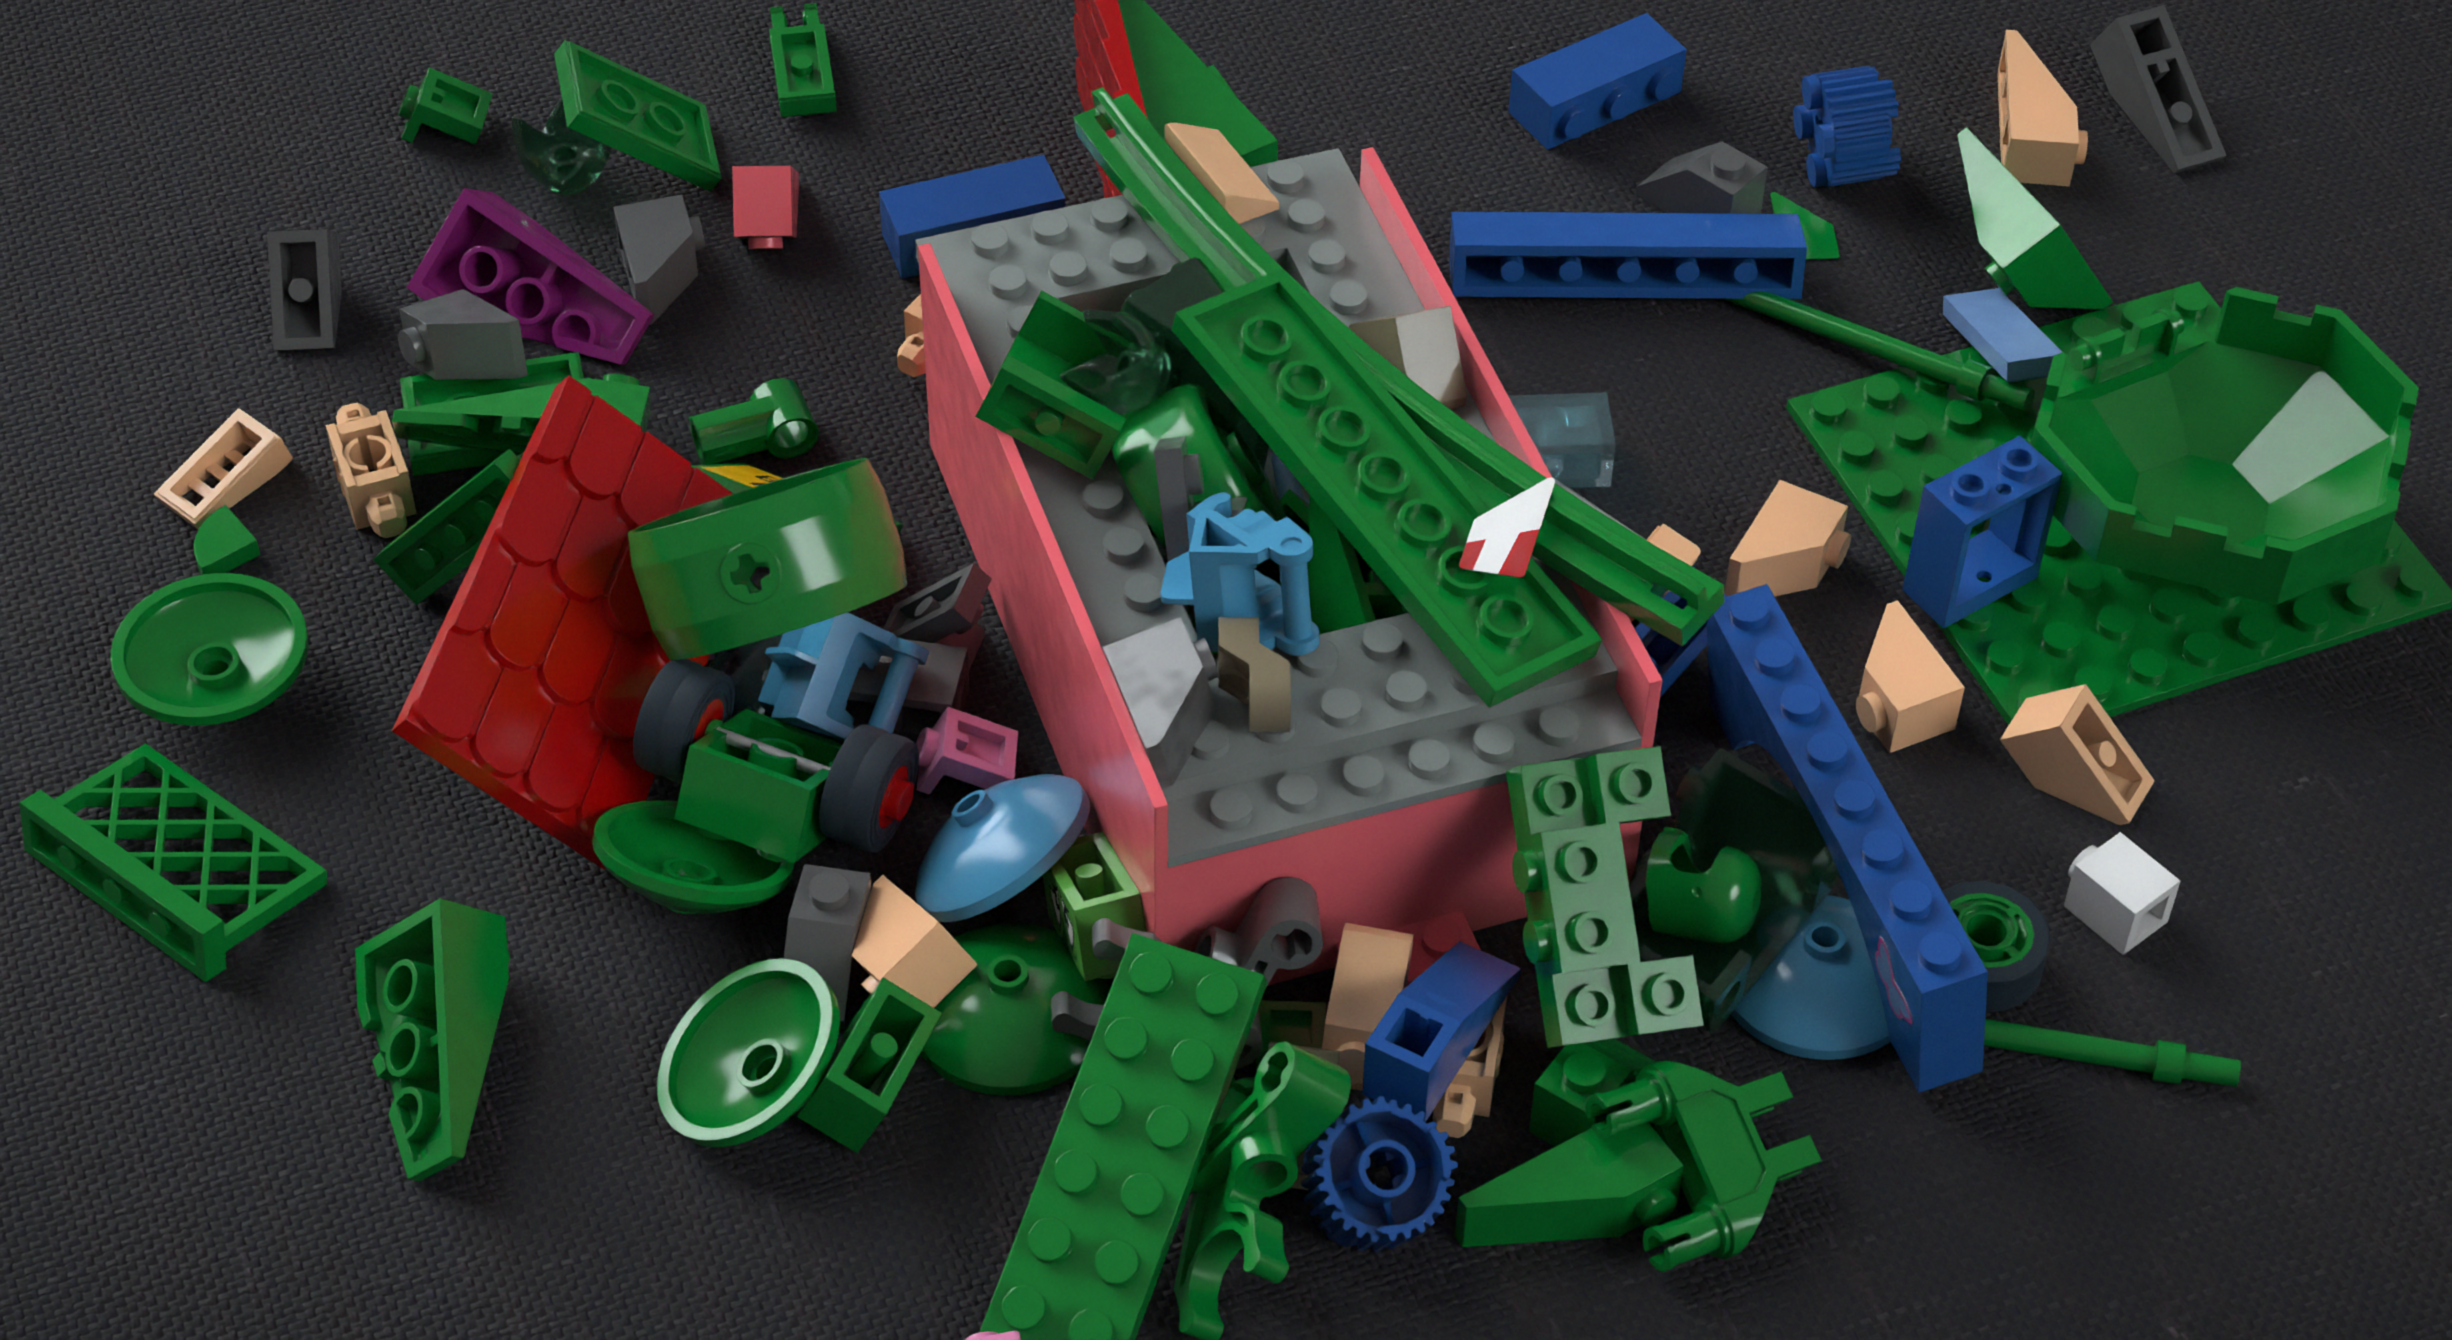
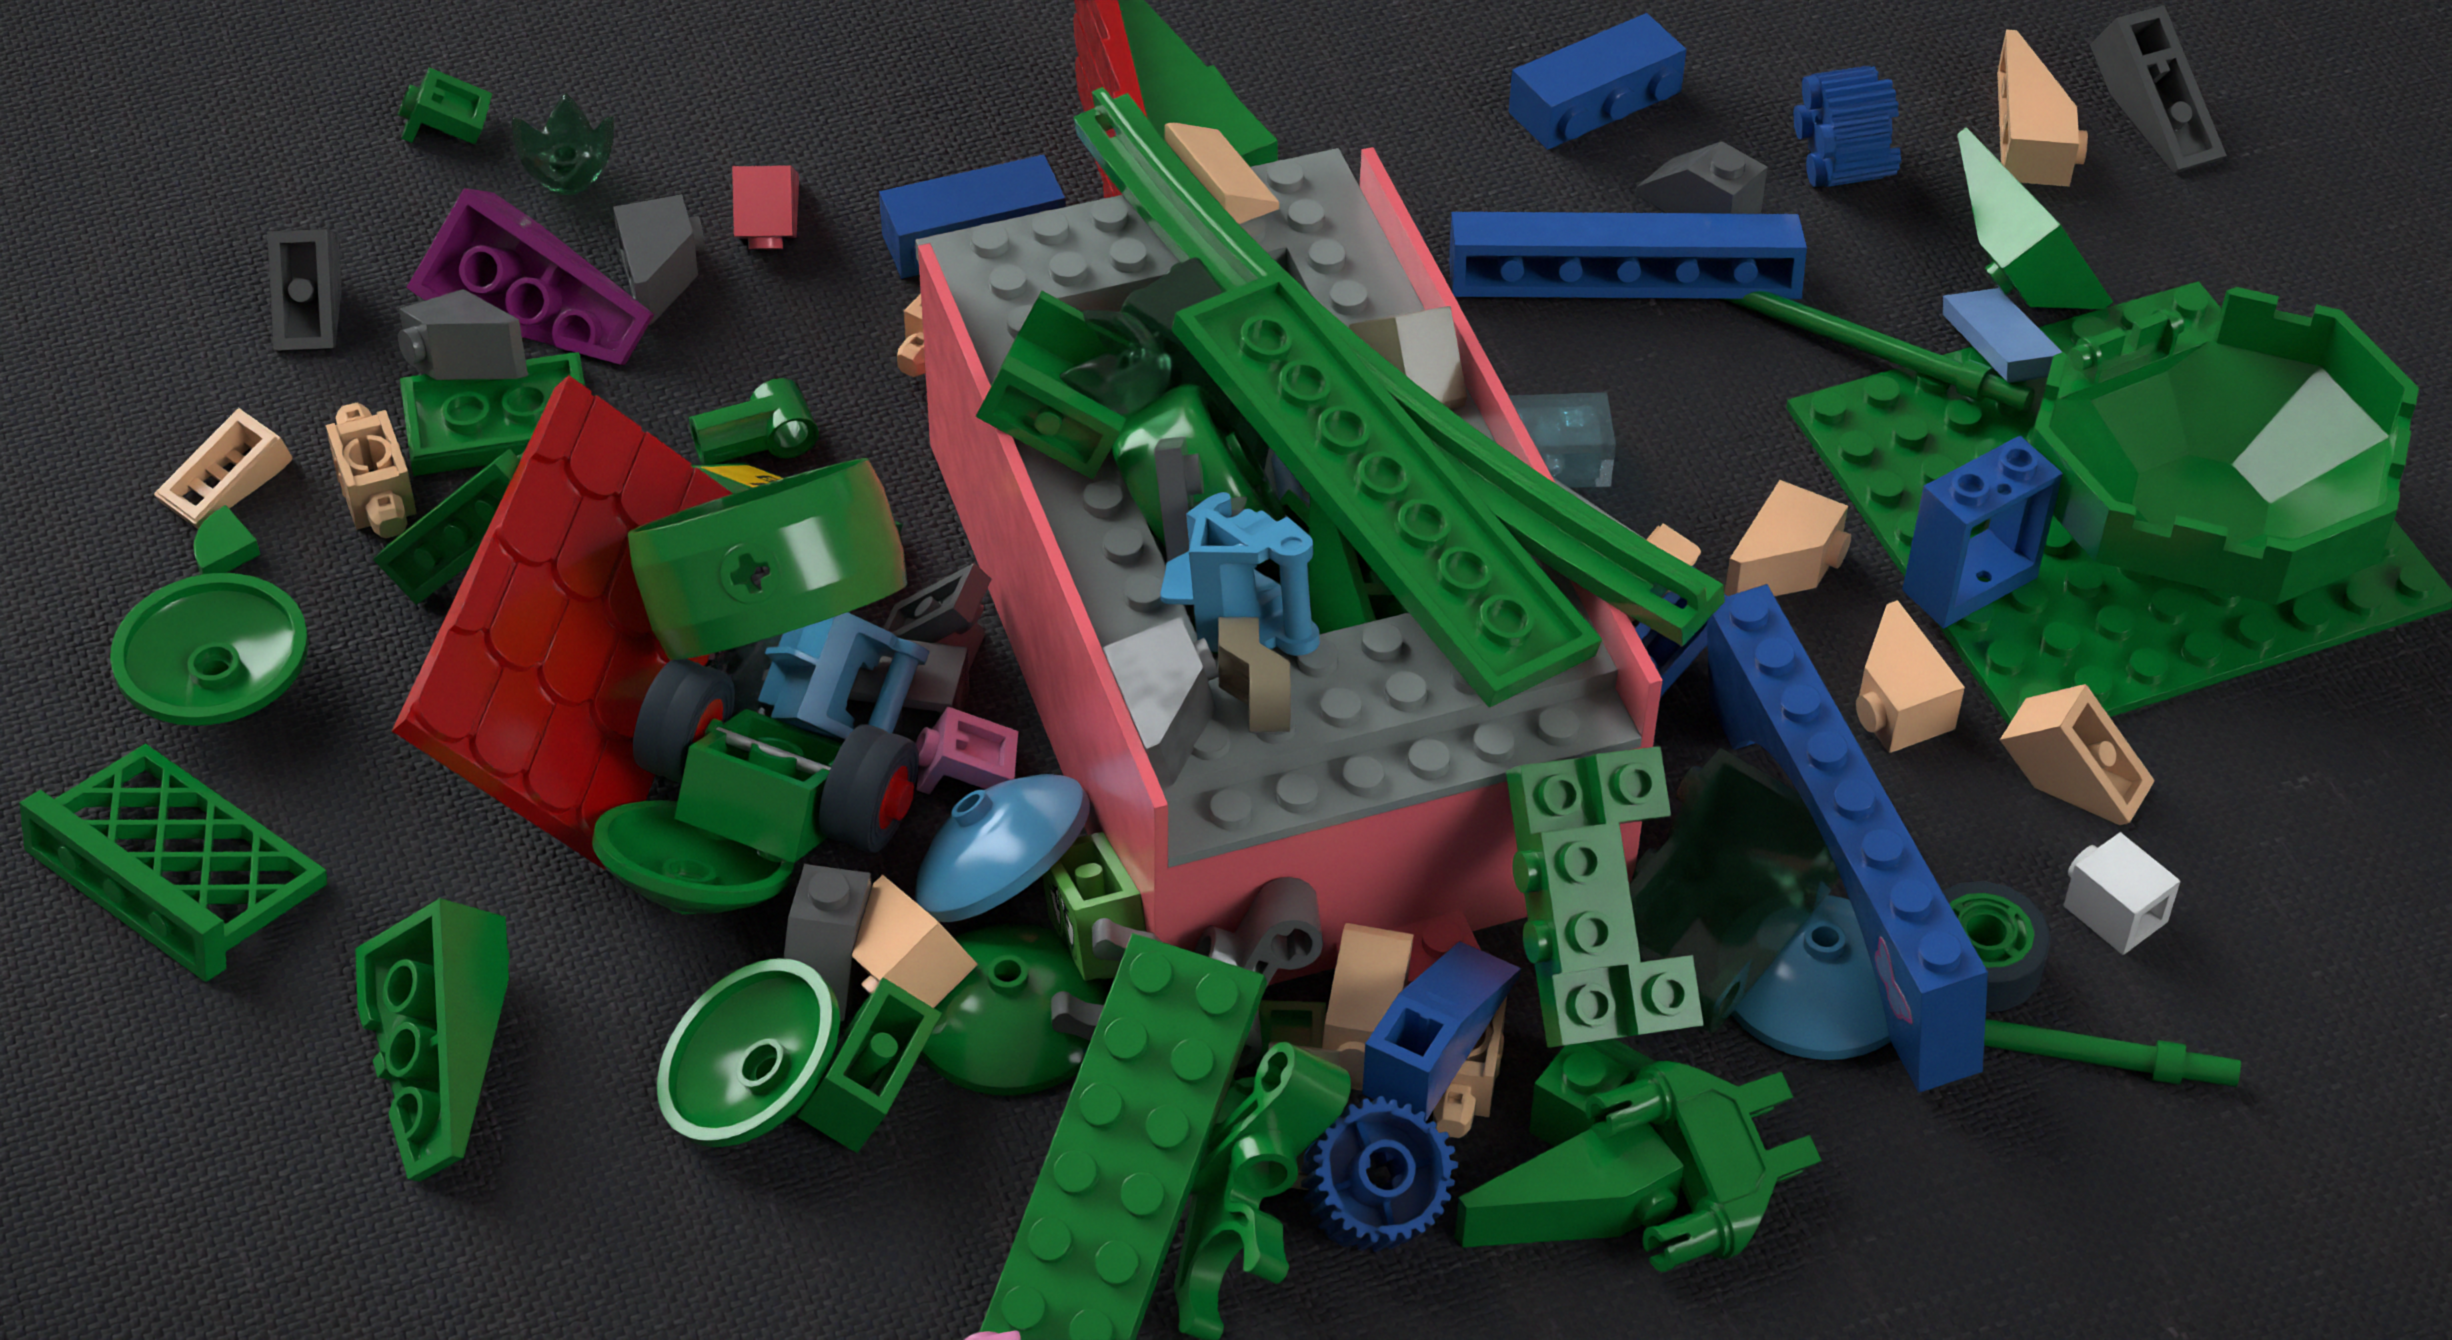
green wedge [392,374,651,455] -> none
green tile [554,40,722,192] -> none
green hinge [769,3,837,117] -> none
white sticker [1459,477,1555,578] -> none
green helmet [1646,827,1762,944] -> none
green sticker [1770,192,1840,260] -> none

